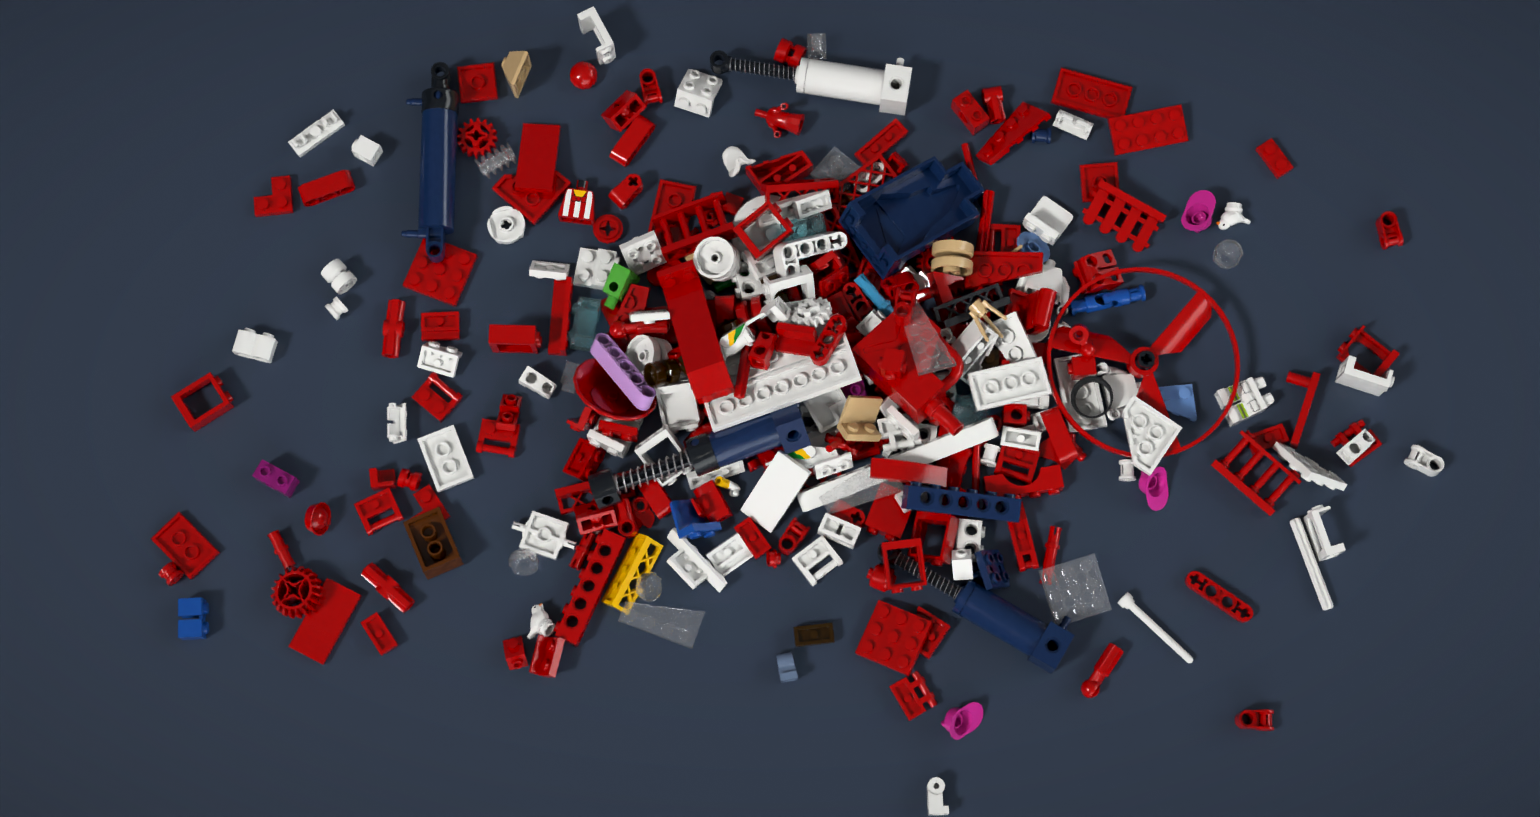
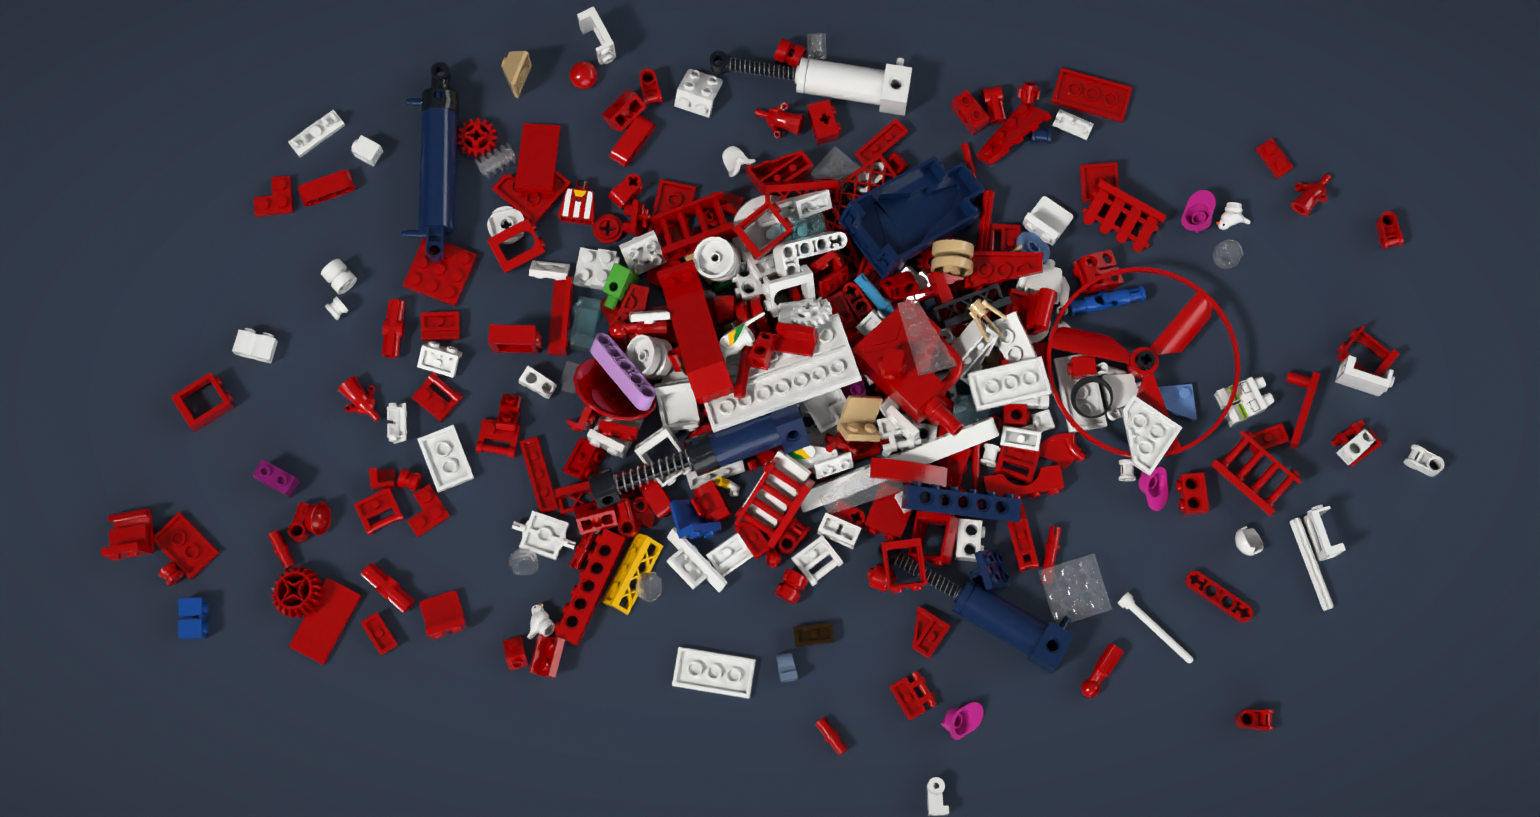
reddish brown slope [403,507,464,580] -> none
red plate [457,62,498,104] -> none
clear wing [618,601,705,649] -> none
dark brown wheel [643,358,680,388] -> none
white panel [759,296,791,323] -> none
red beam [810,314,848,366] -> none
red plate [855,600,933,677] -> none
red piece [894,287,917,326] -> none
white brick [952,548,973,580] -> none
red beam [1040,406,1079,464] -> none
red plate [1069,324,1096,357] -> none
red plate [1107,104,1189,156] -> none
white plate [1272,442,1348,491] -> none
none -> red piece [101,508,154,561]
none -> red piece [288,502,311,543]
none -> red piece [337,376,381,422]
none -> red bracket [420,590,468,640]
none -> red panel [487,219,546,273]
none -> red tile [519,436,559,514]
none -> red hips [622,200,653,237]
none -> white tile [672,647,756,699]
none -> red fence [734,457,815,549]
none -> red wheel [774,568,809,605]
none -> red brick [807,99,842,145]
none -> red pin [815,717,849,756]
none -> red gear [1017,82,1040,104]
none -> red brick [1176,473,1209,516]
none -> white hair [1235,526,1264,556]
none -> red piece [1291,174,1331,216]

